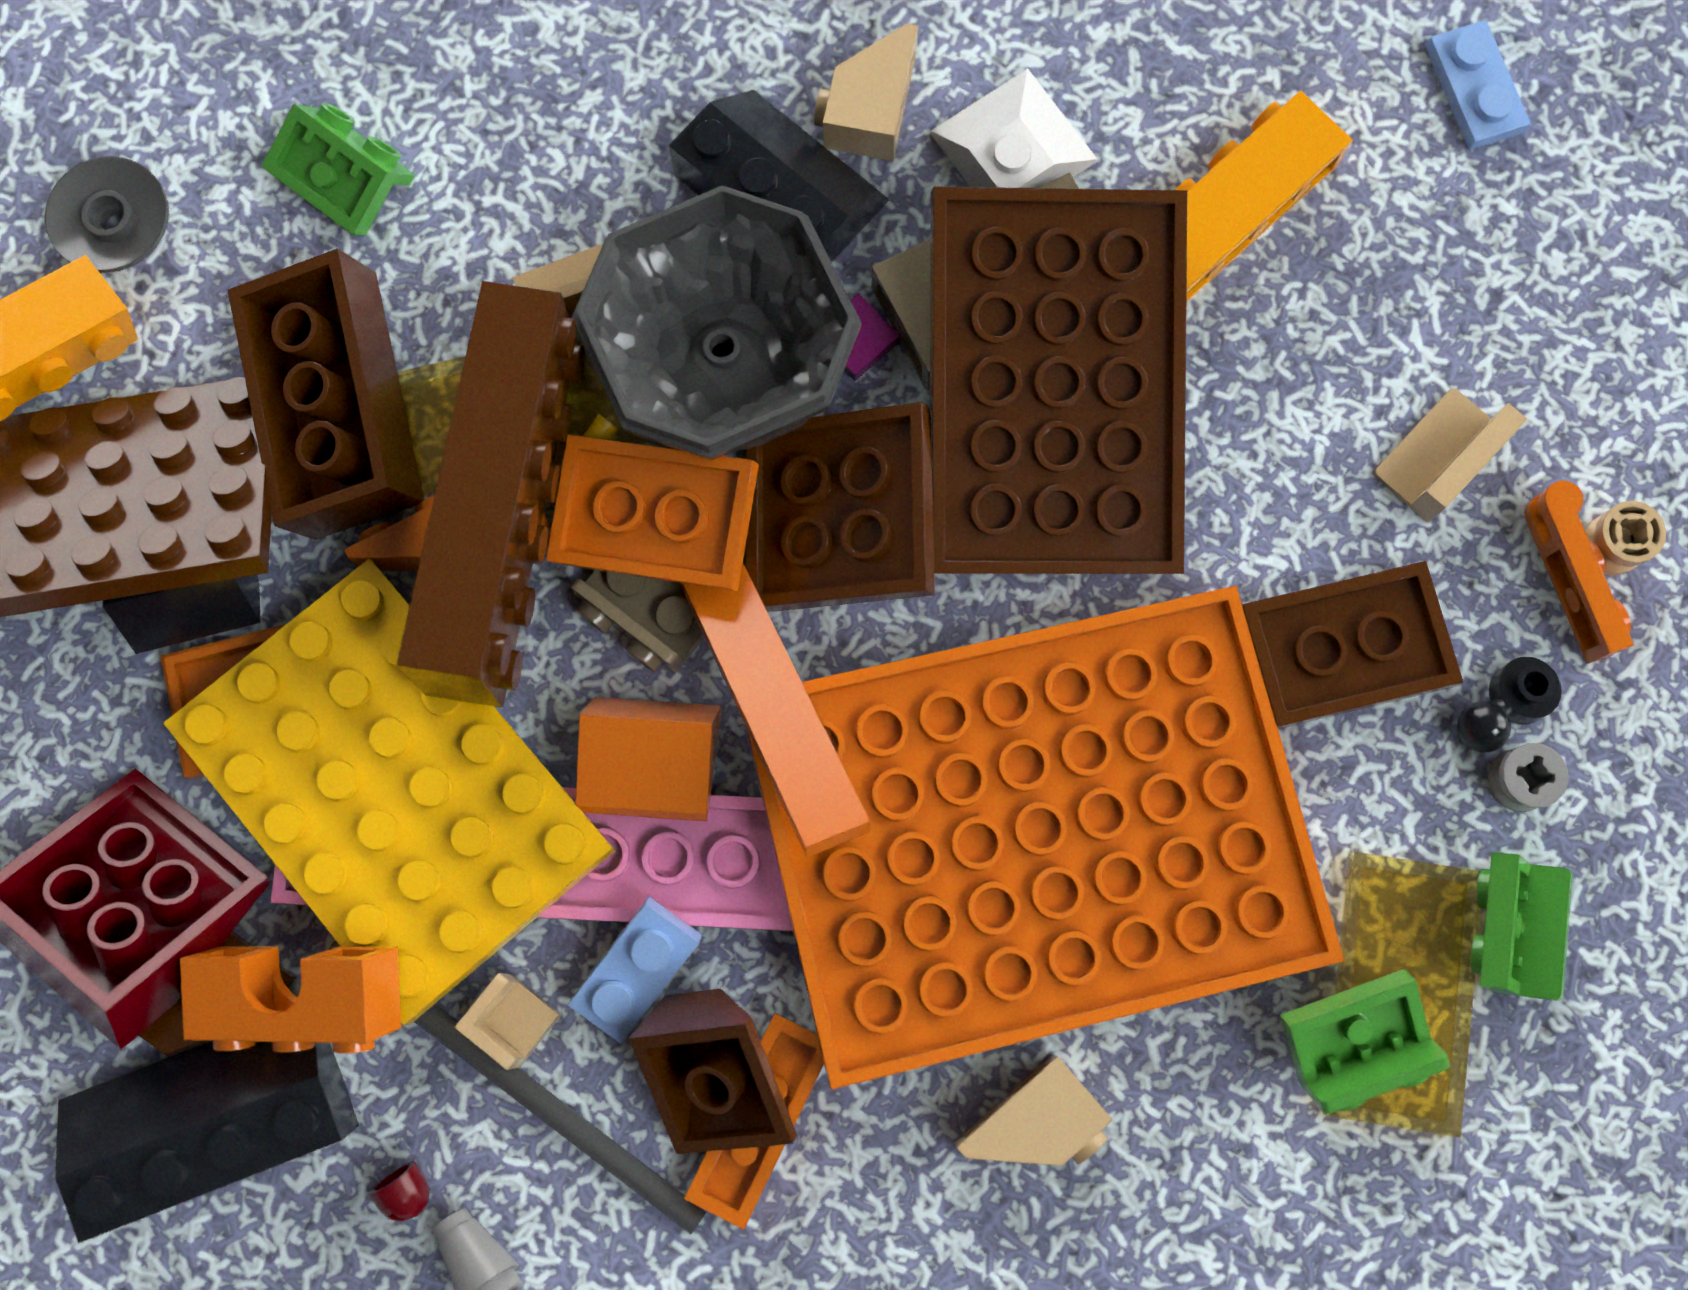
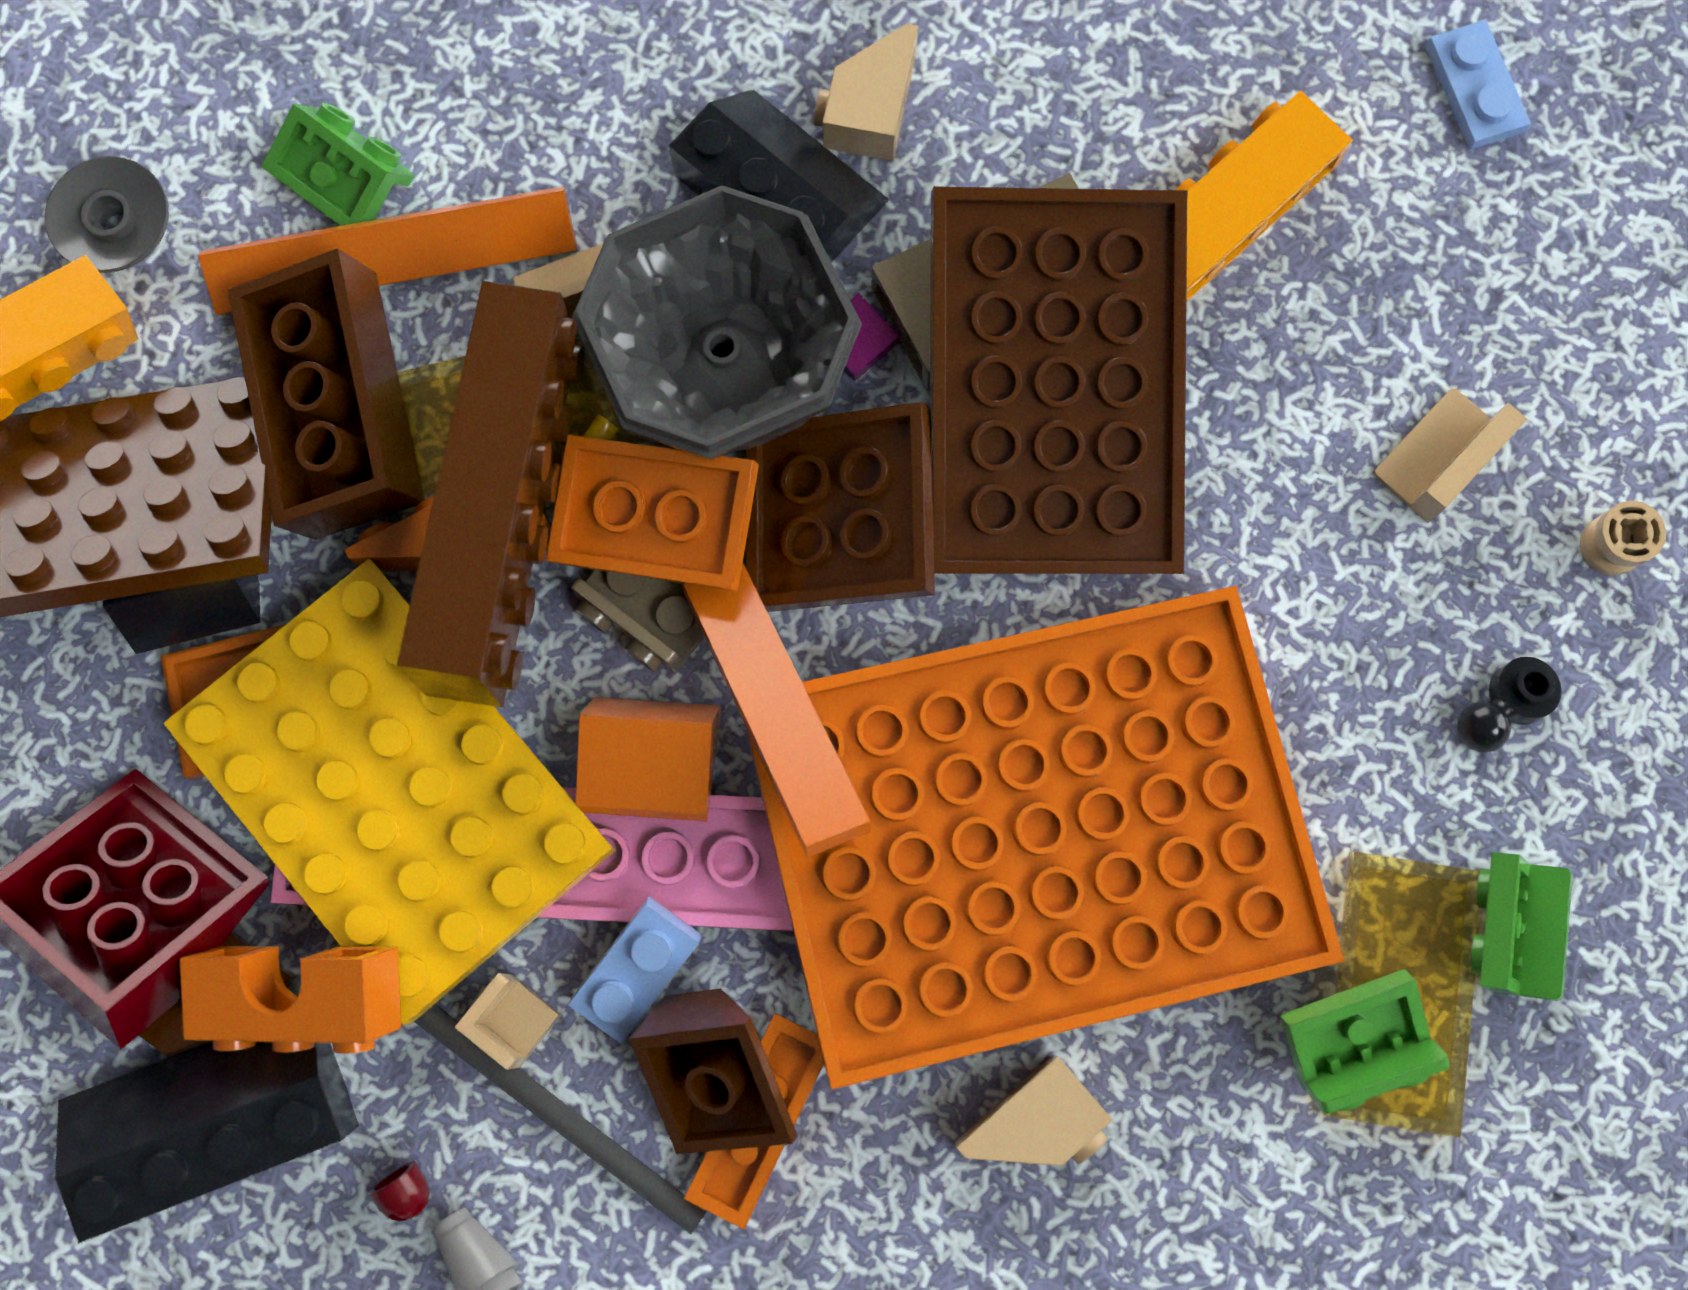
white slope [930,69,1097,188] -> none
reddish brown plate [1242,561,1463,729] -> none
light grey wheel [1488,743,1568,812] -> none
orange plate [1524,480,1634,664] -> none
none -> orange tile [198,186,577,315]

